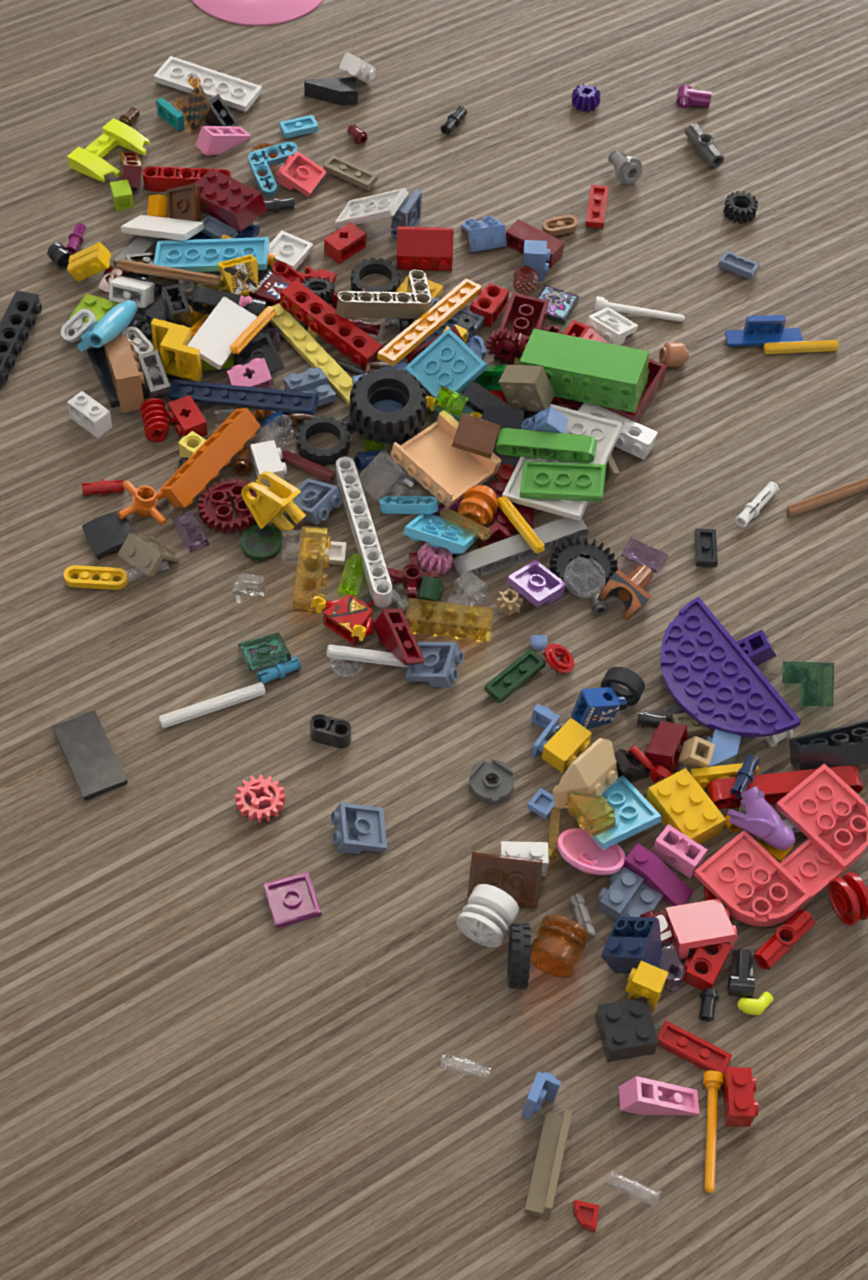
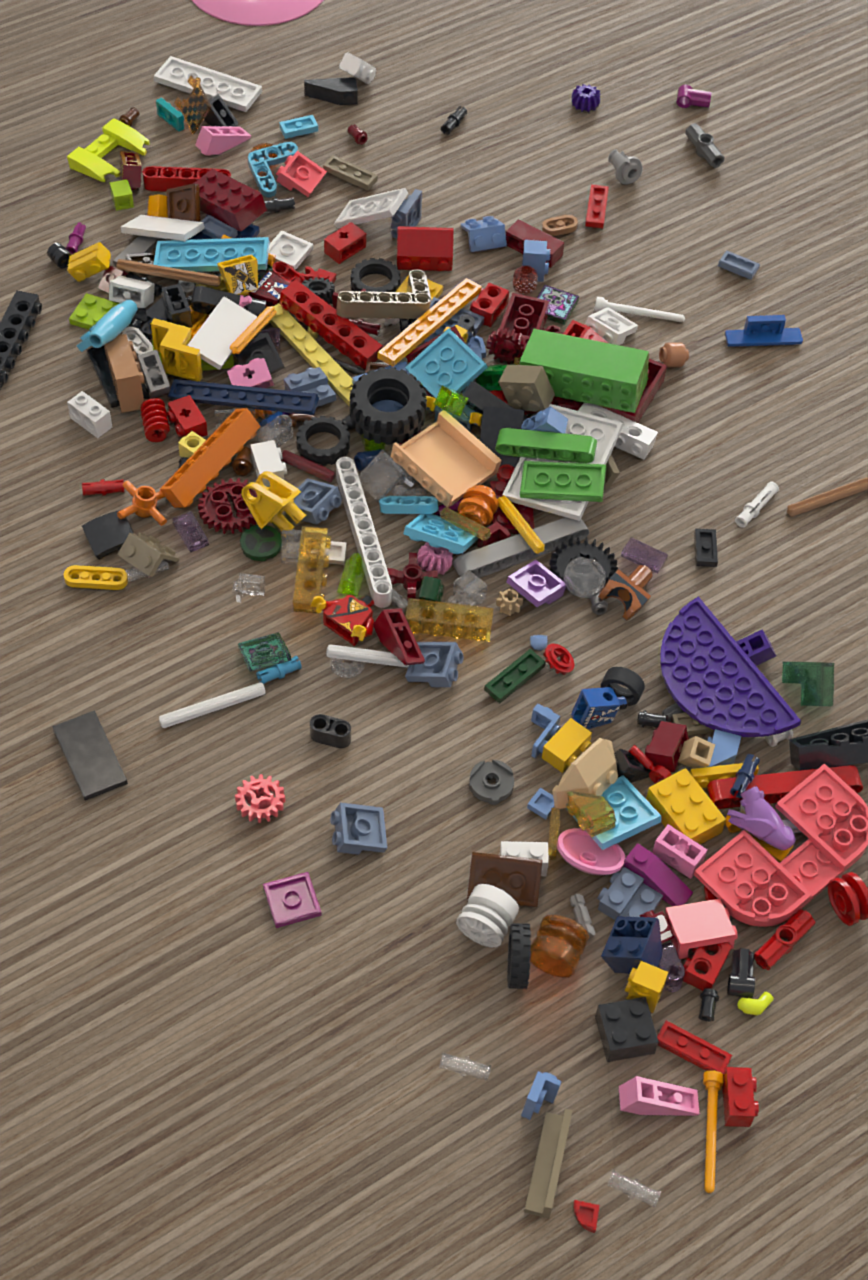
white plate [61,309,96,343] -> none
reddish brown tile [452,413,501,459] -> none
black tyre [723,191,758,224] -> none
yellow axle [764,340,839,354] -> none

